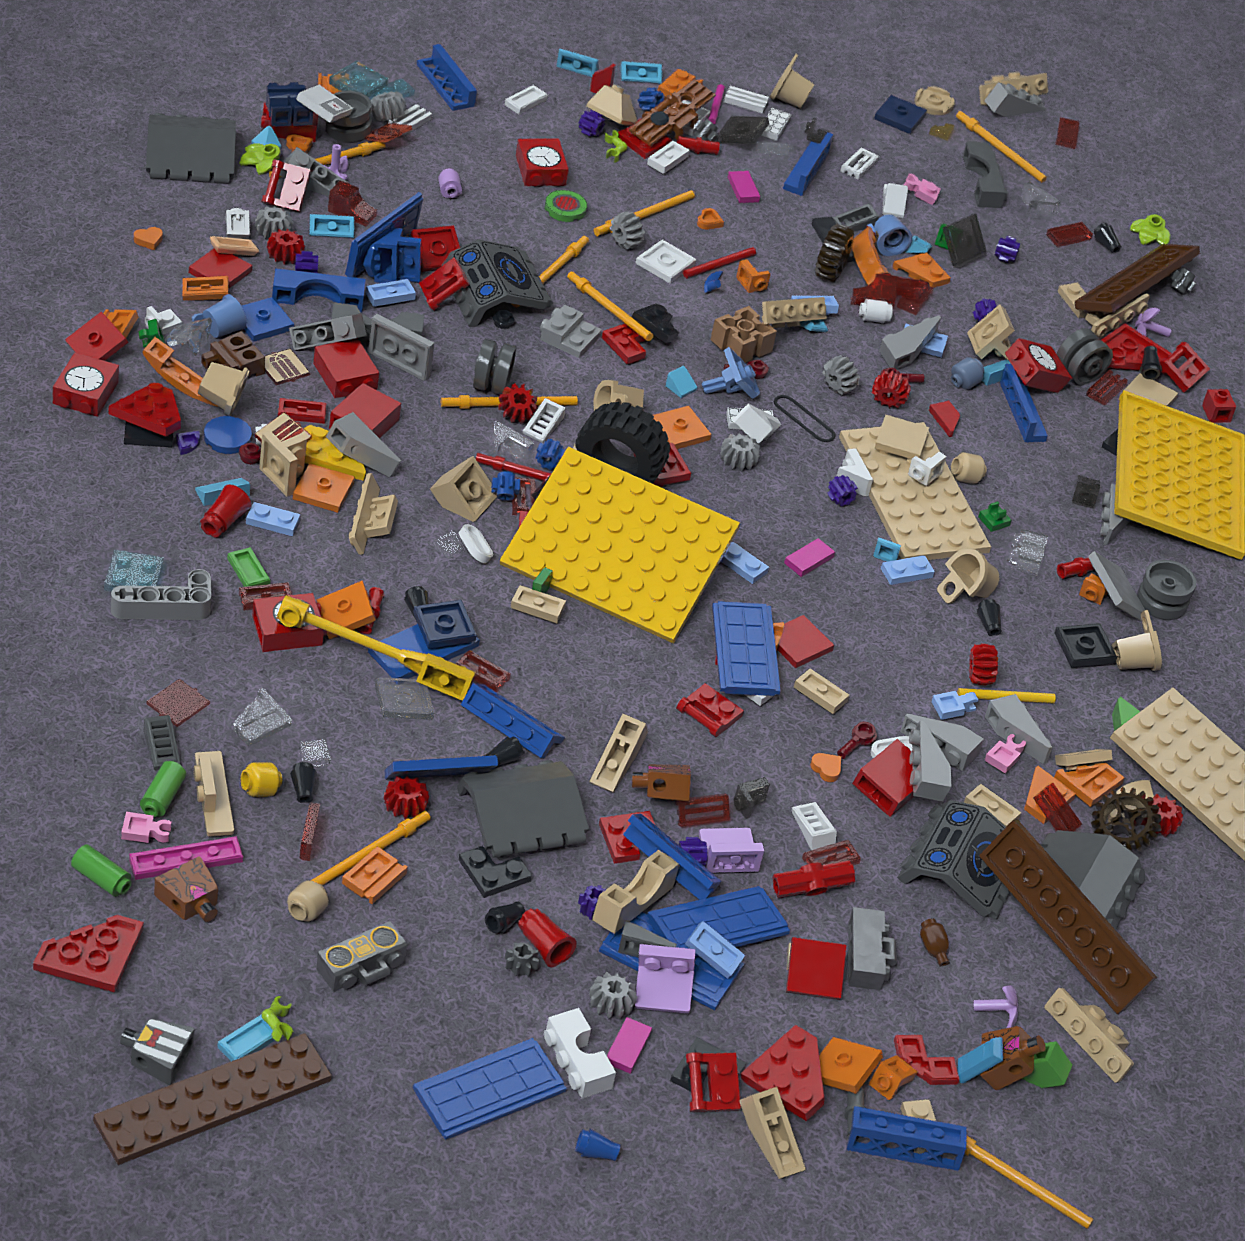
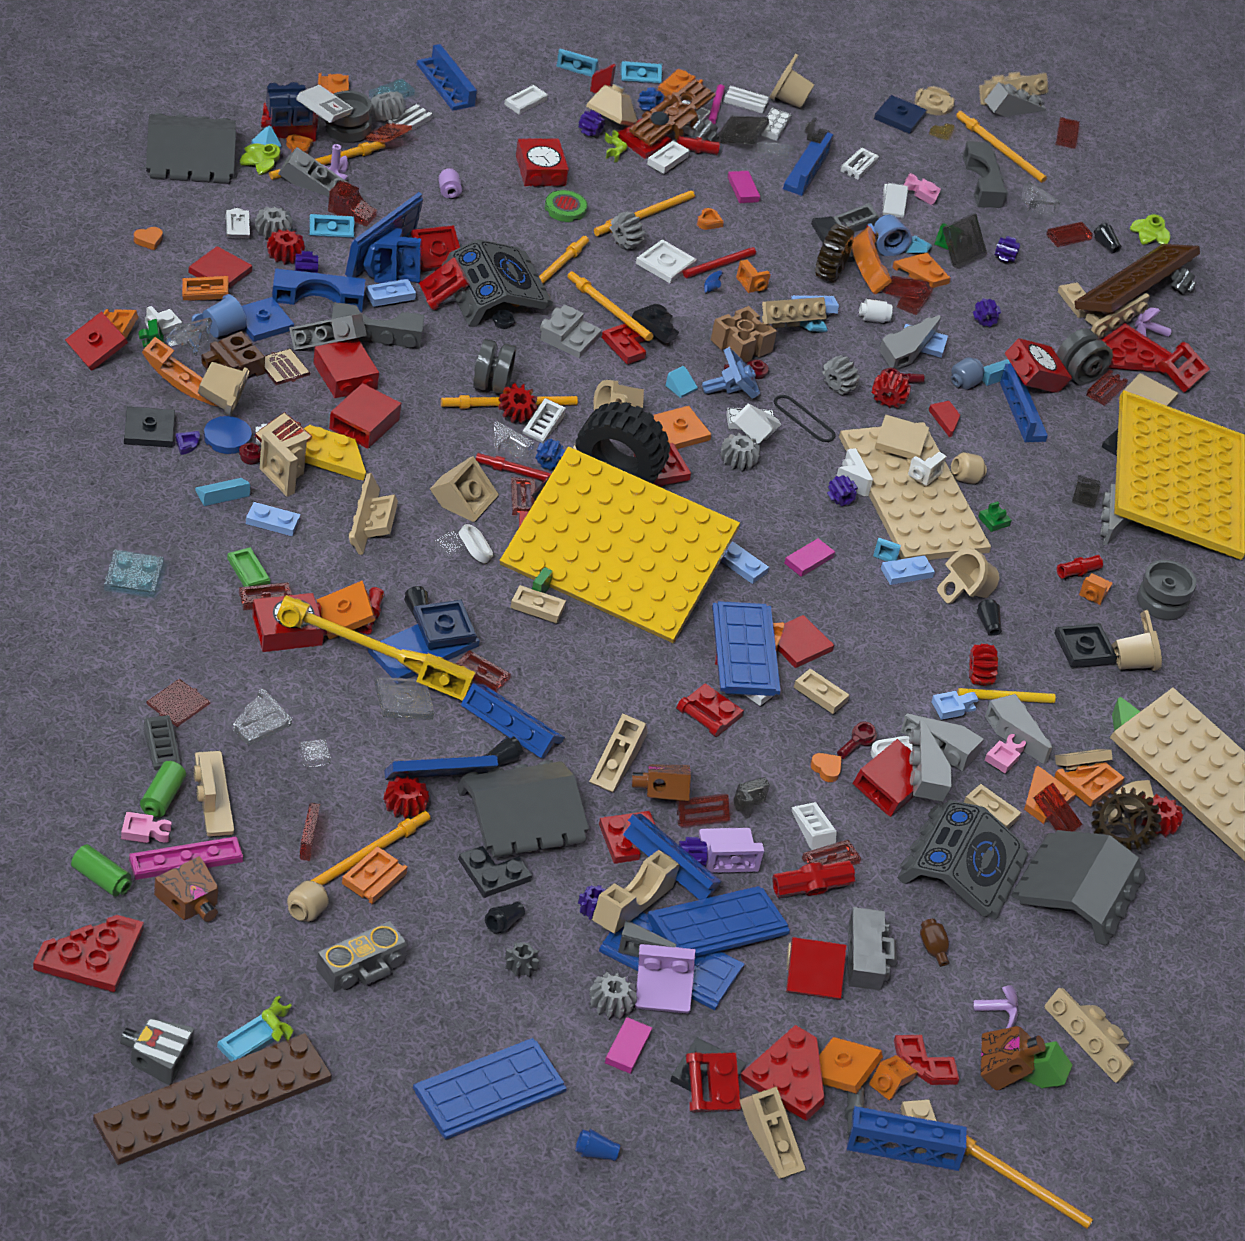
red brick [53,352,119,417] -> none
red plate [108,383,181,436] -> none
light grey beam [111,569,211,620] -> none
red plant [200,484,252,538] -> none
light nougat tile [210,236,259,256] -> none
yellow head [240,762,283,797] -> none
plate [261,160,311,212] -> none
red tile [278,398,327,424] -> none
black cone [290,762,317,803] -> none
orange plate [293,463,355,513] -> none
light grey slope [326,412,401,477] -> none
clear light blue plate [329,60,388,97] -> none
light grey tile [369,314,434,381] -> none
blue gear [491,471,520,501] -> none
red plant [518,908,577,967] -> none
white arch [544,1008,616,1099] -> none
light blue plate [685,921,745,978] -> none
clear red arch [850,273,897,308] -> none
dark azure tile [958,1037,1003,1084] -> none
tan bracket [967,304,1015,361] -> none
reddish brown plate [979,819,1157,1014] -> none
clear brick [1007,528,1049,576] -> none
light grey tile [1088,551,1145,621] -> none
black cone [1140,346,1162,379] -> none
red brick [1202,389,1236,423] -> none

